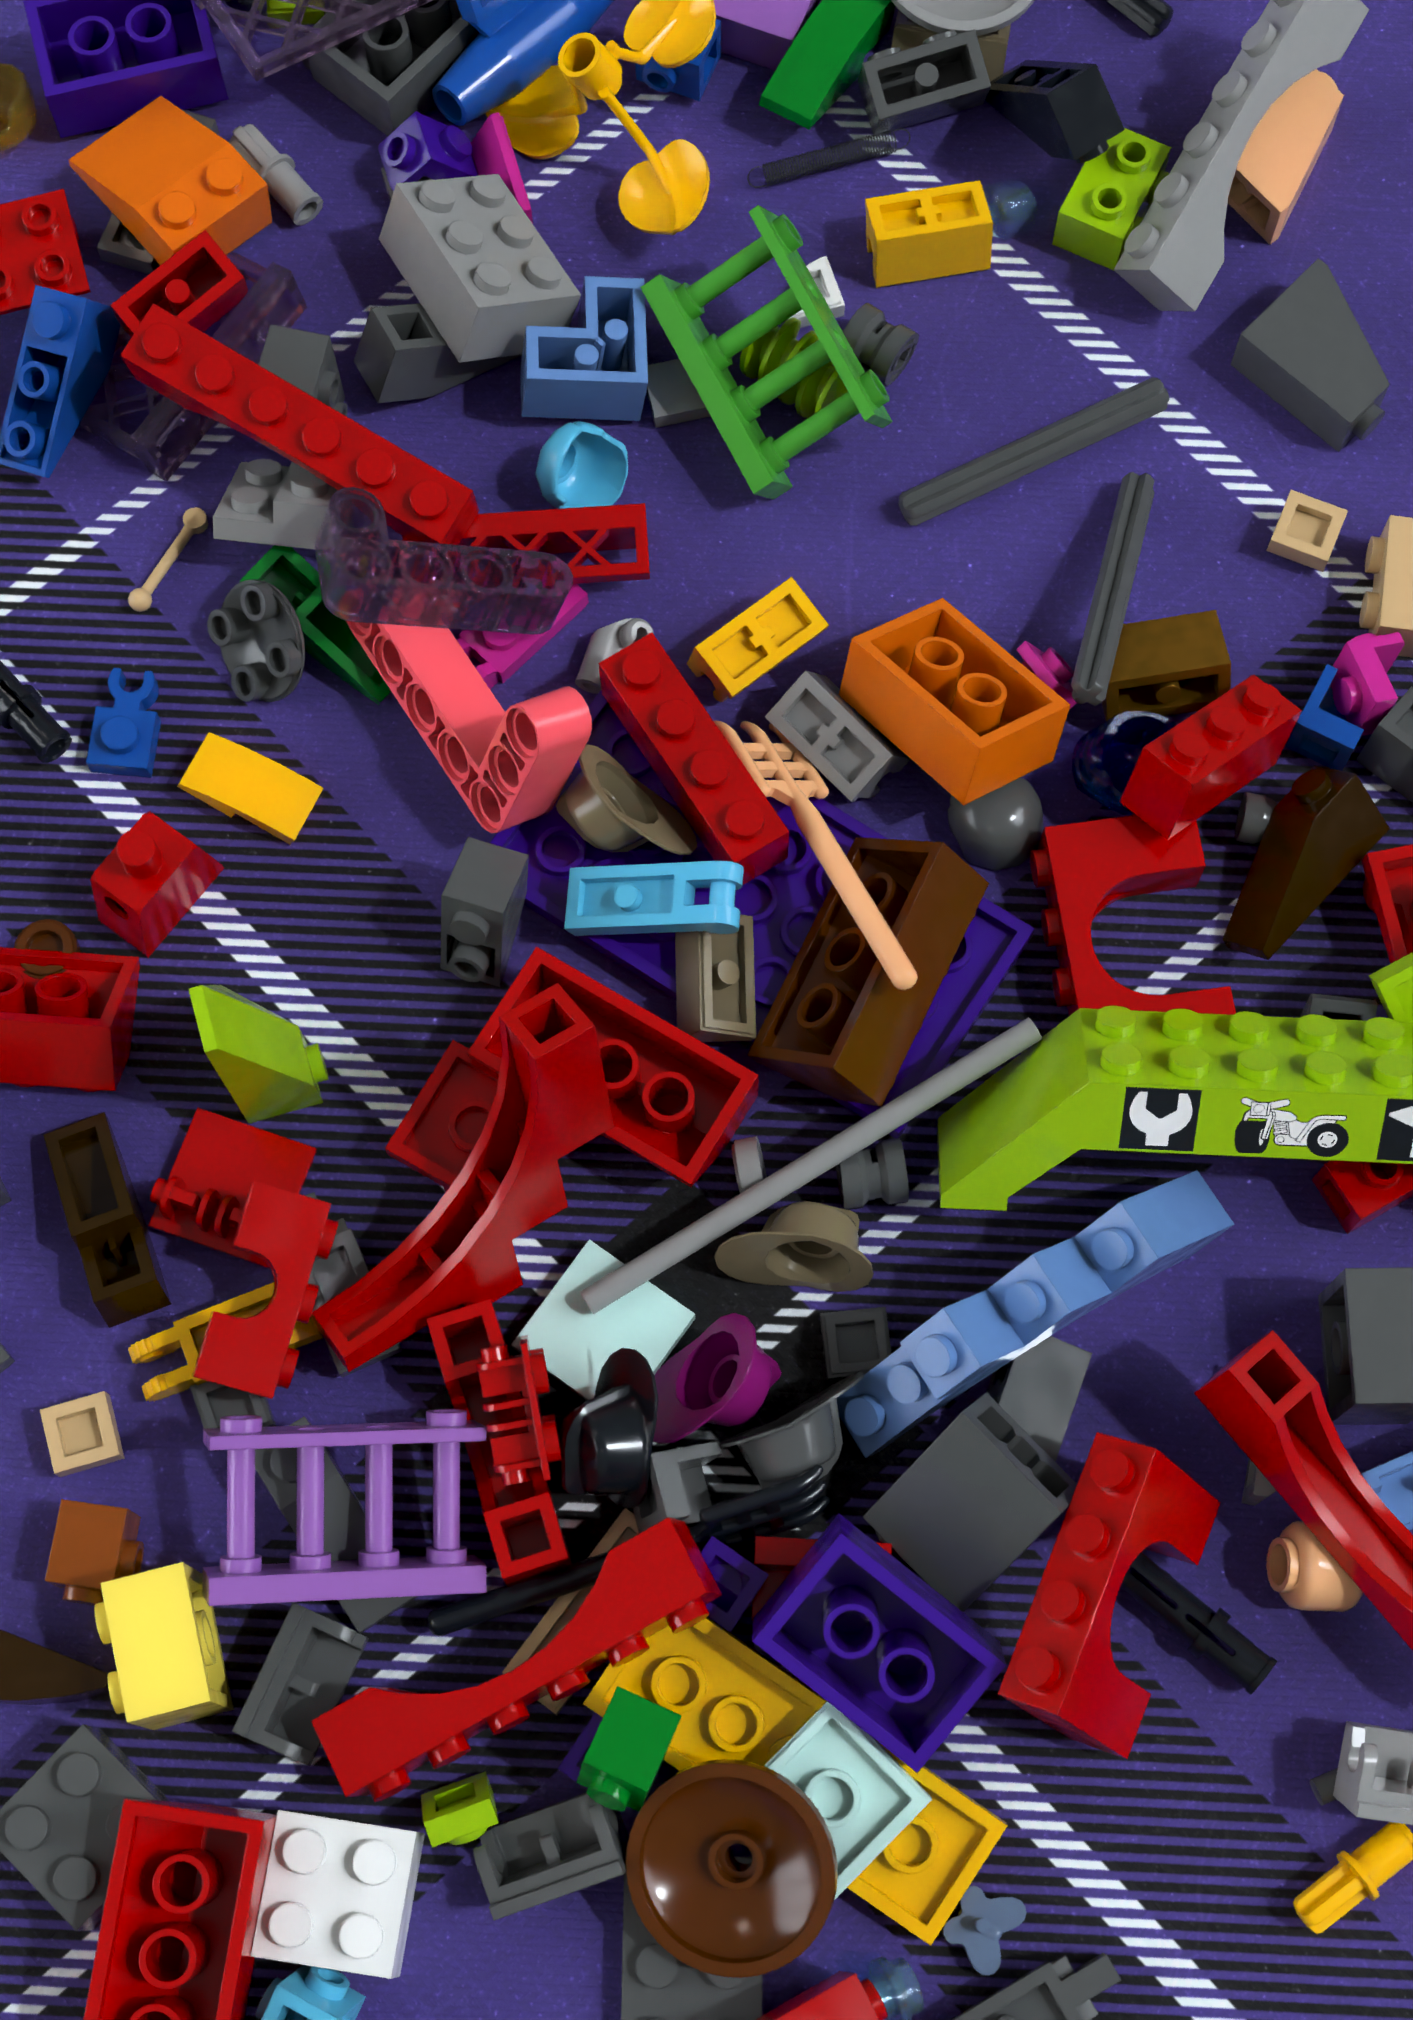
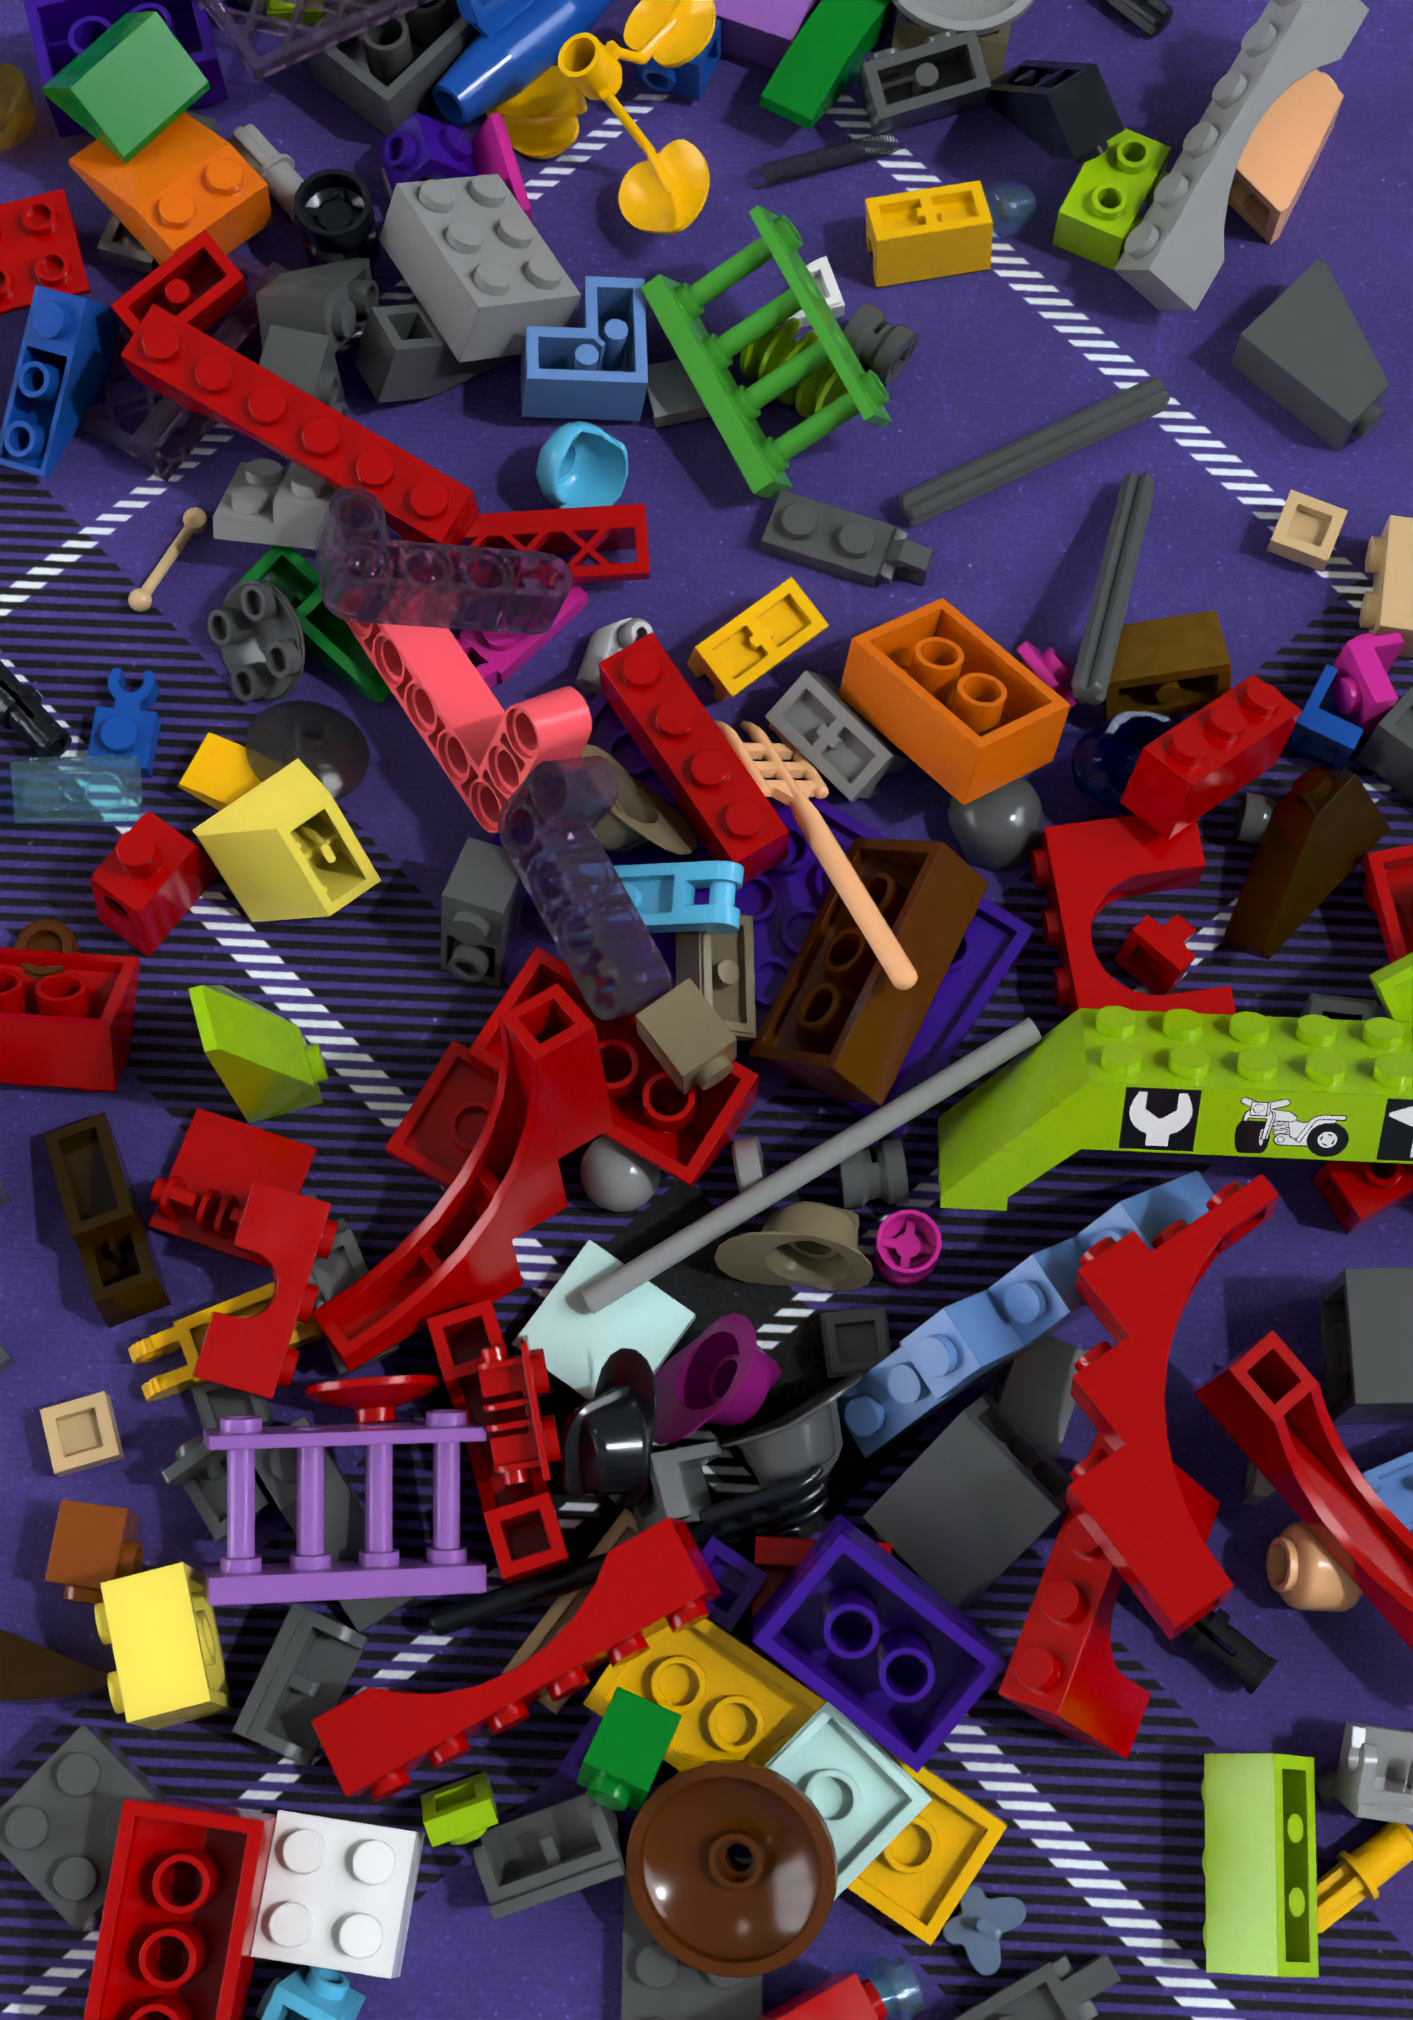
none -> clear light blue plate [10,755,144,824]
none -> green slope [42,11,210,164]
none -> dark grey bracket [161,1433,277,1542]
none -> light yellow slope [192,758,381,922]
none -> clear smoke dish [245,700,370,800]
none -> dark grey slope [256,258,379,353]
none -> black wheel [294,169,380,267]
none -> red dish [305,1375,441,1424]
none -> clear purple beam [498,756,673,1020]
none -> light grey piece [579,1136,661,1212]
none -> dark tan brick [636,977,737,1095]
none -> dark grey hinge [761,490,933,588]
none -> dark pink wheel [873,1209,942,1287]
none -> red arch [1065,1174,1279,1641]
none -> red tile [1114,914,1197,995]
none -> lime brick [1201,1753,1319,1978]

